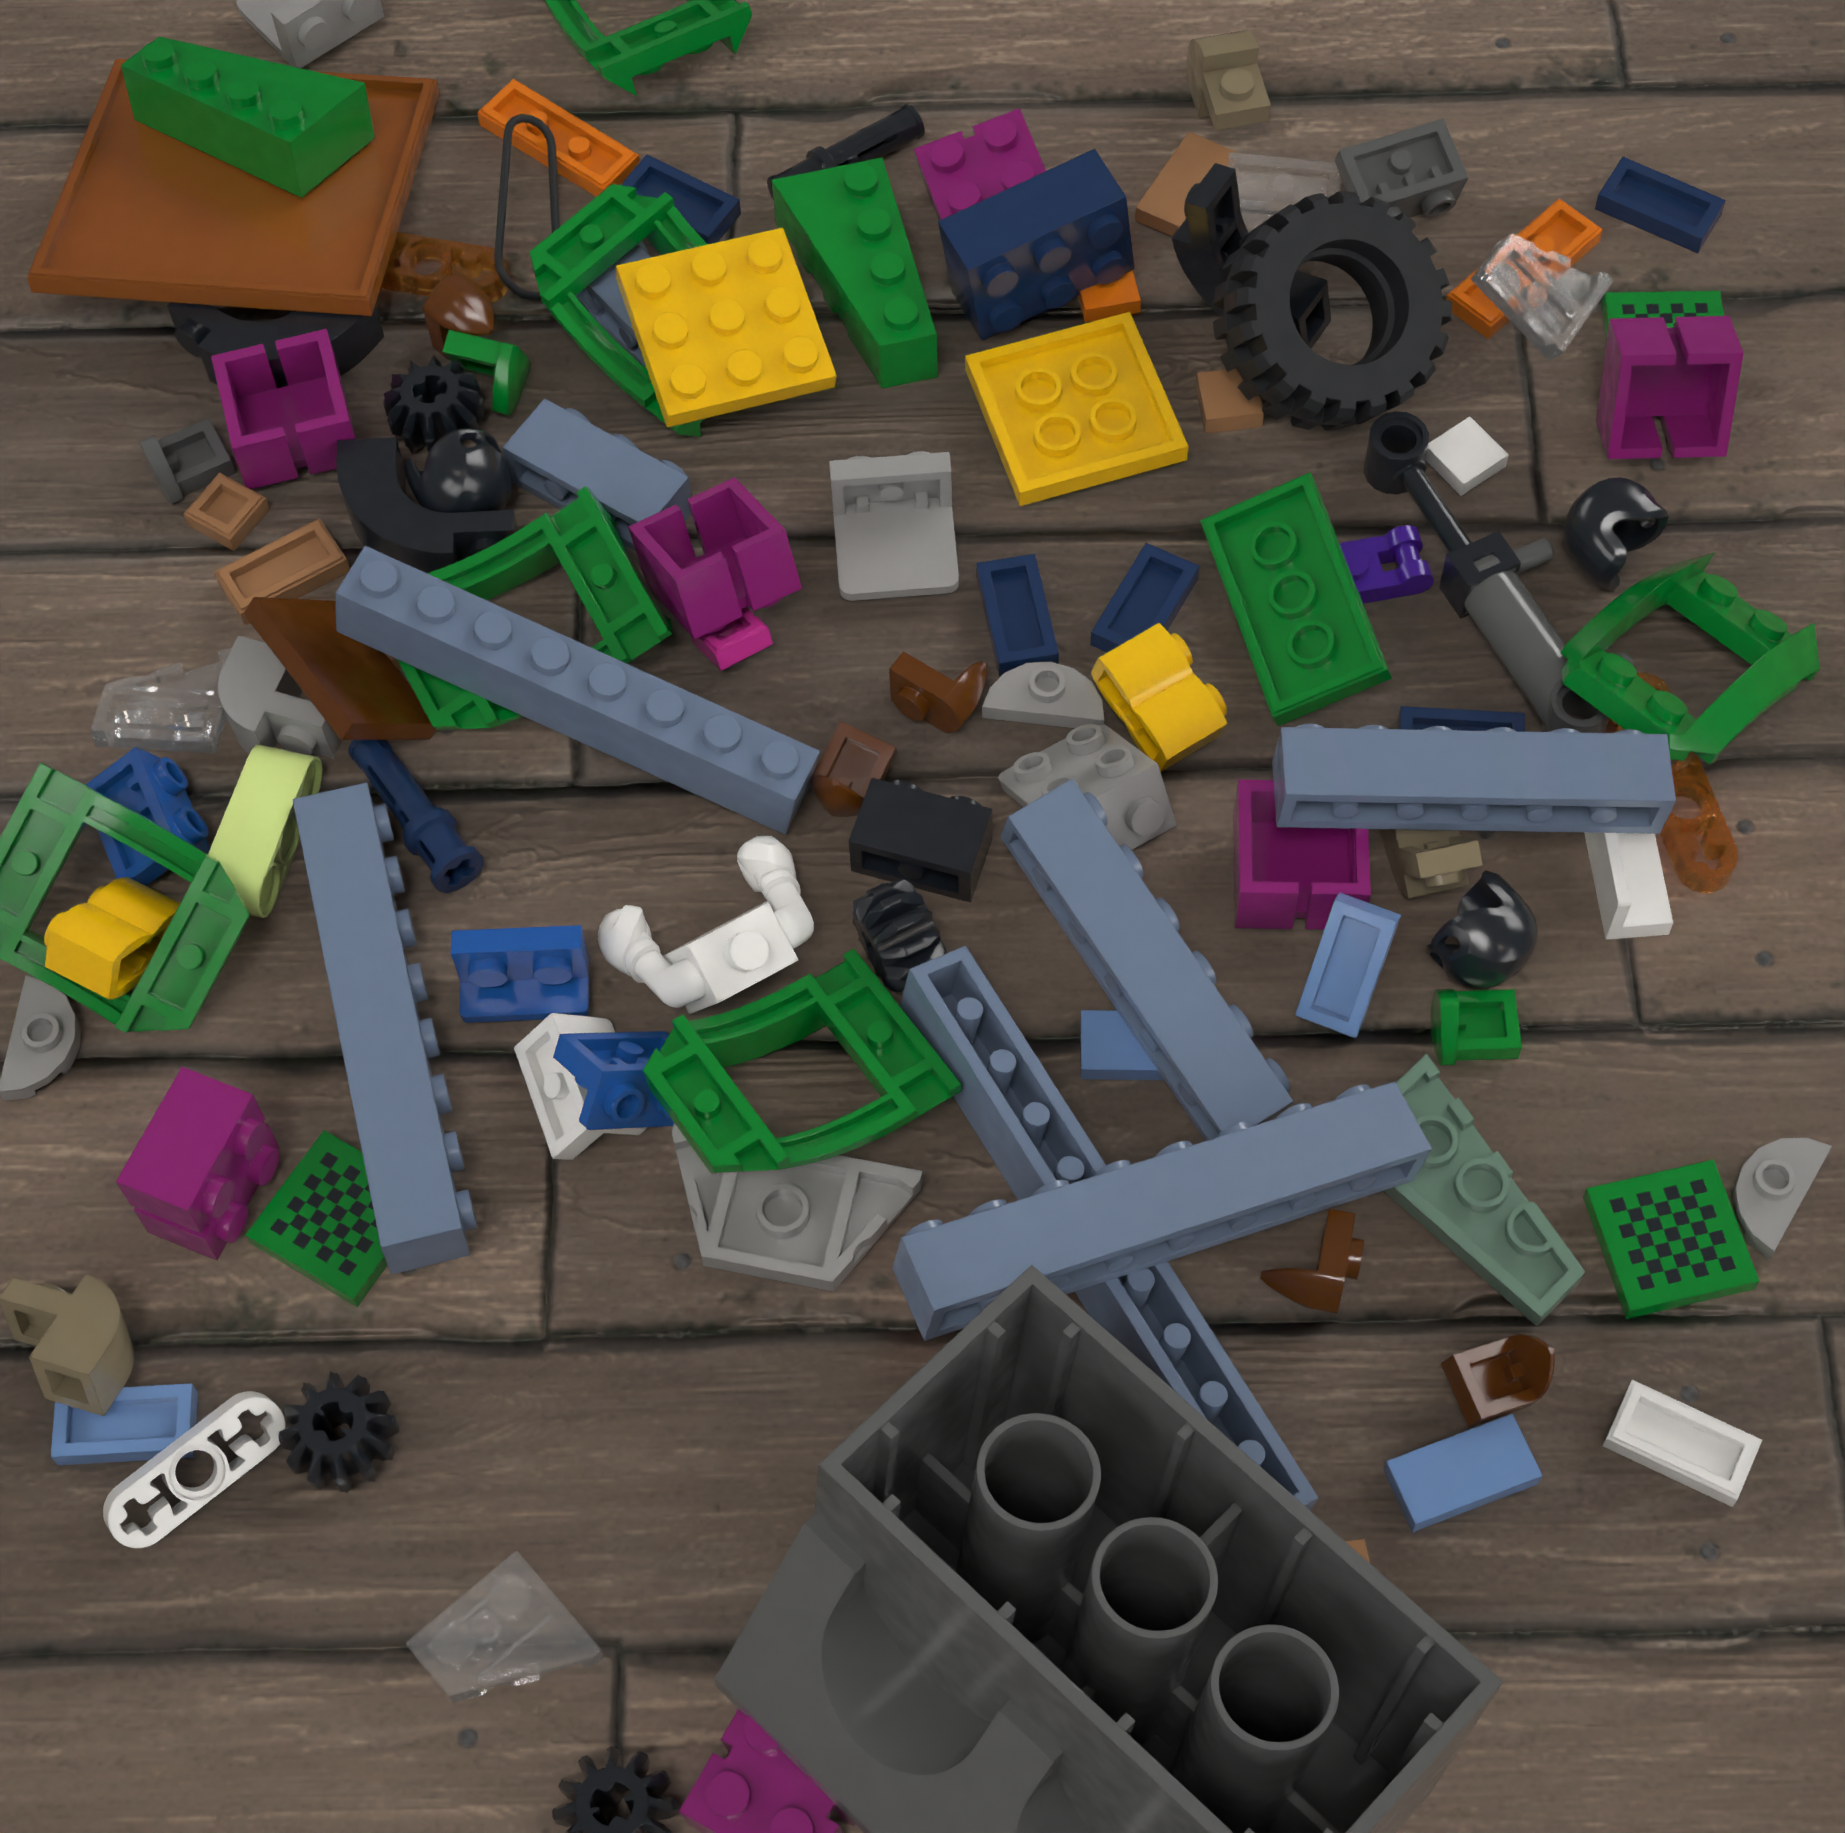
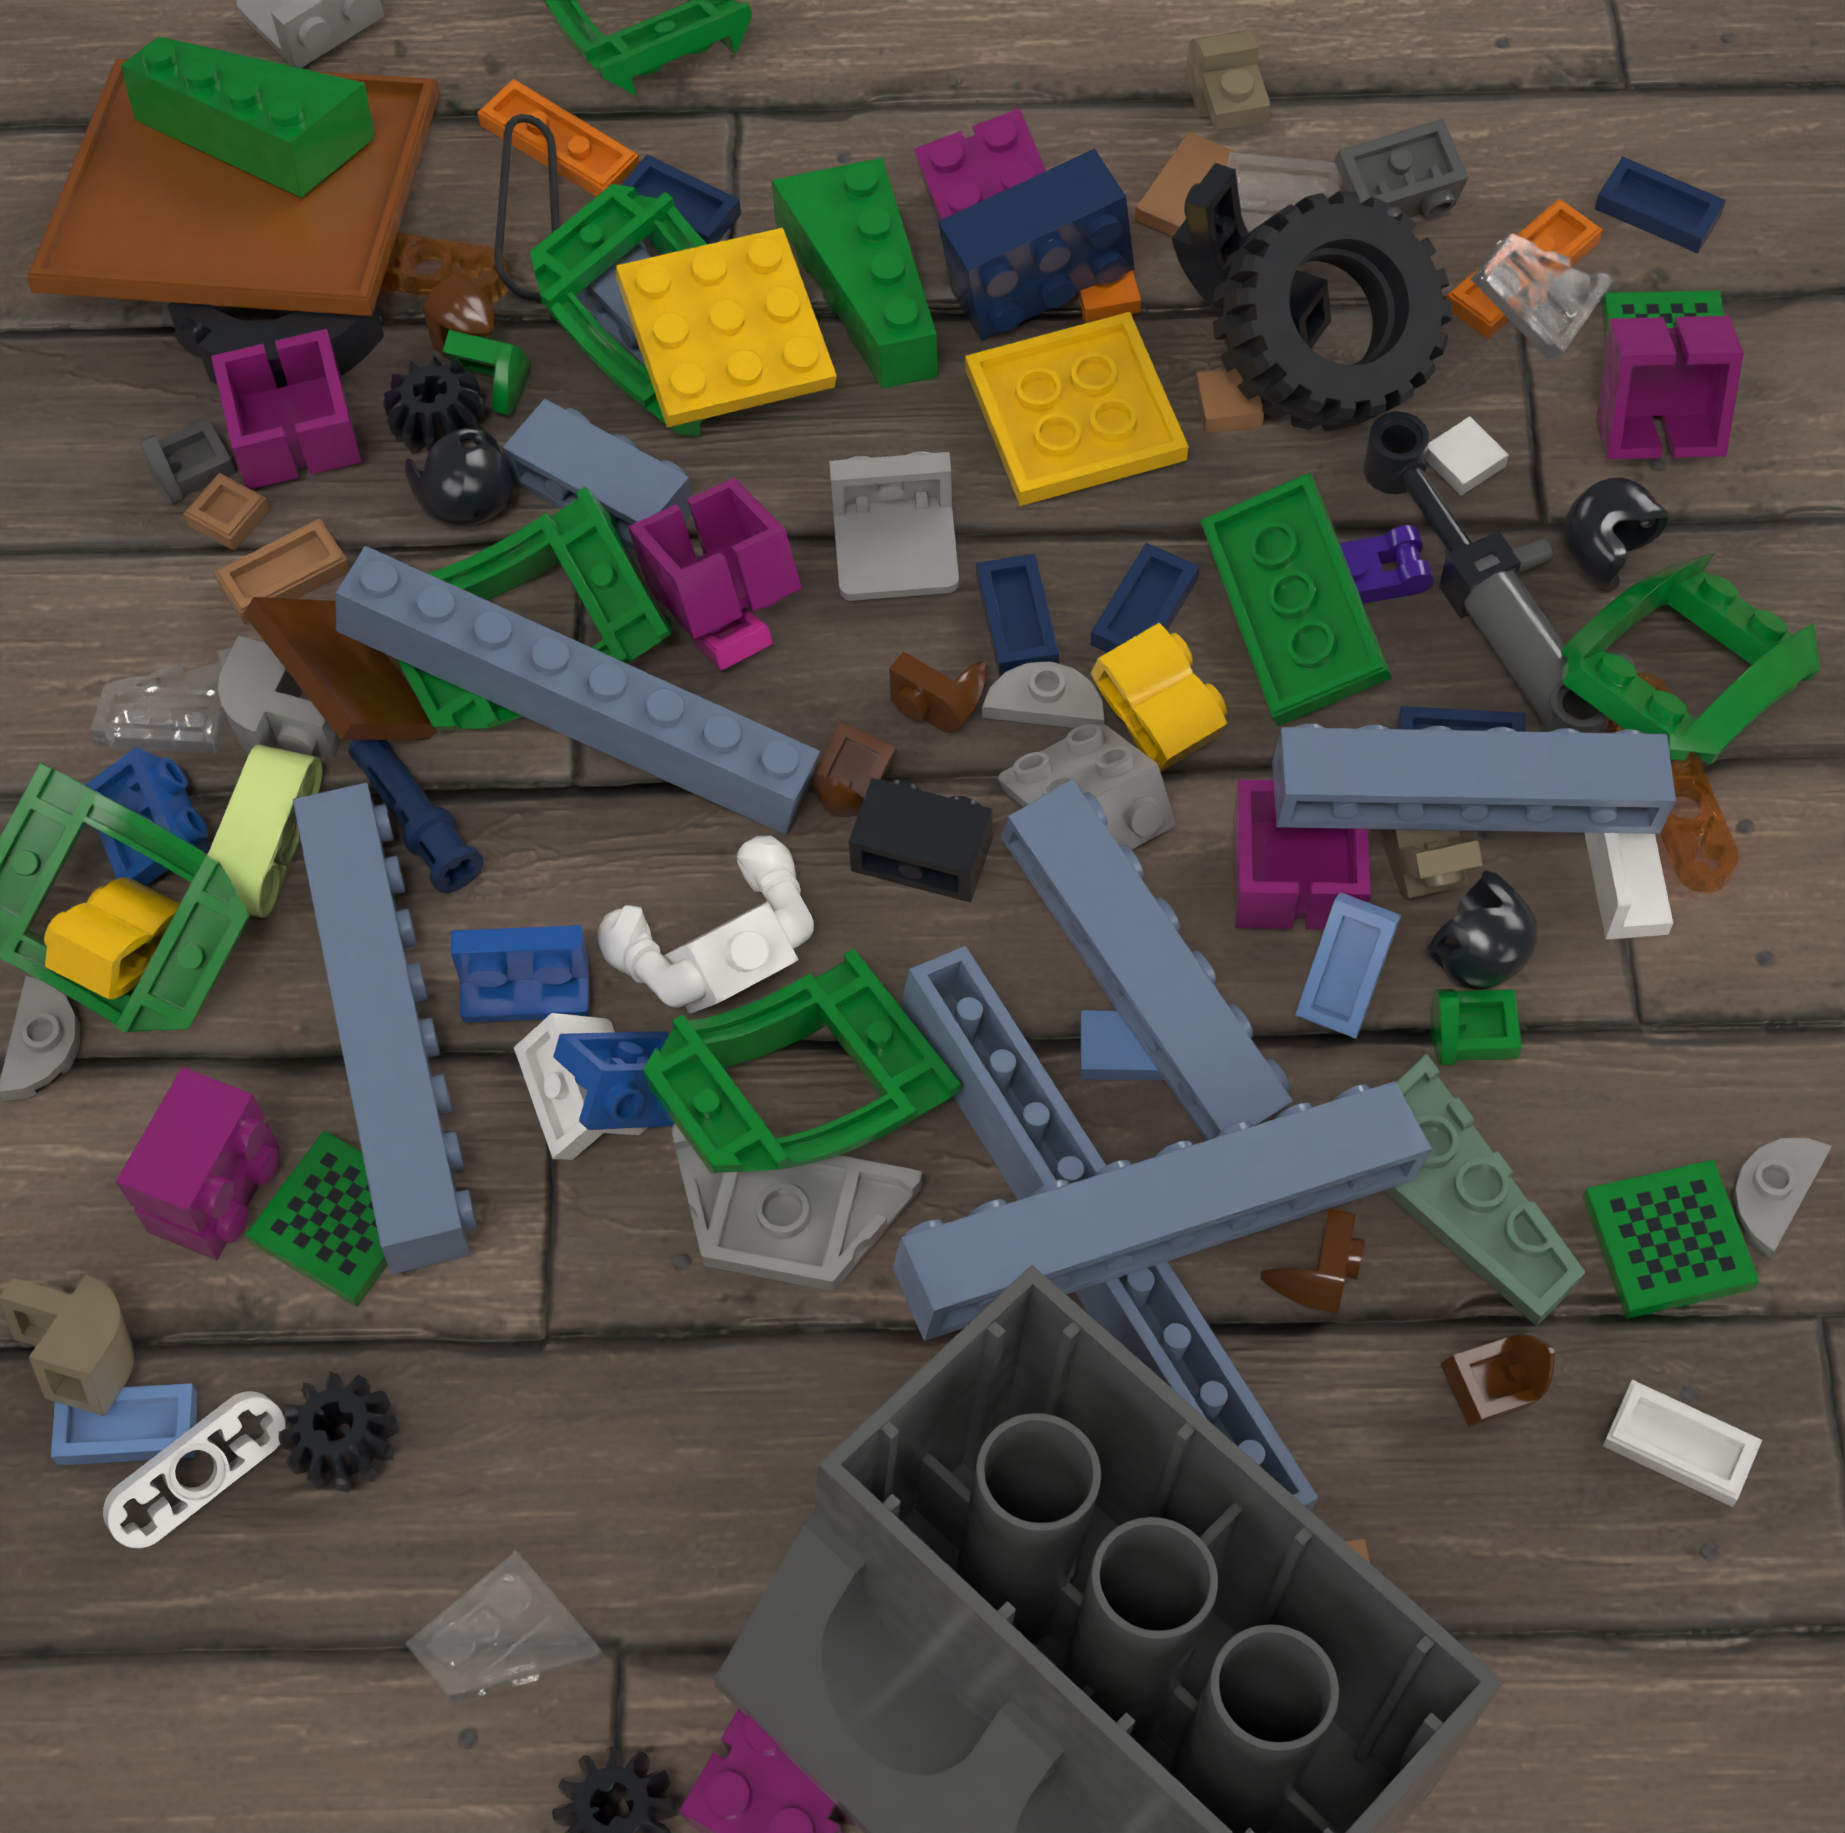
black arch [336,437,518,573] -> none
black pin [767,104,925,198] -> none
black gear [852,879,946,992] -> none
medium blue tile [1383,1413,1543,1532] -> none

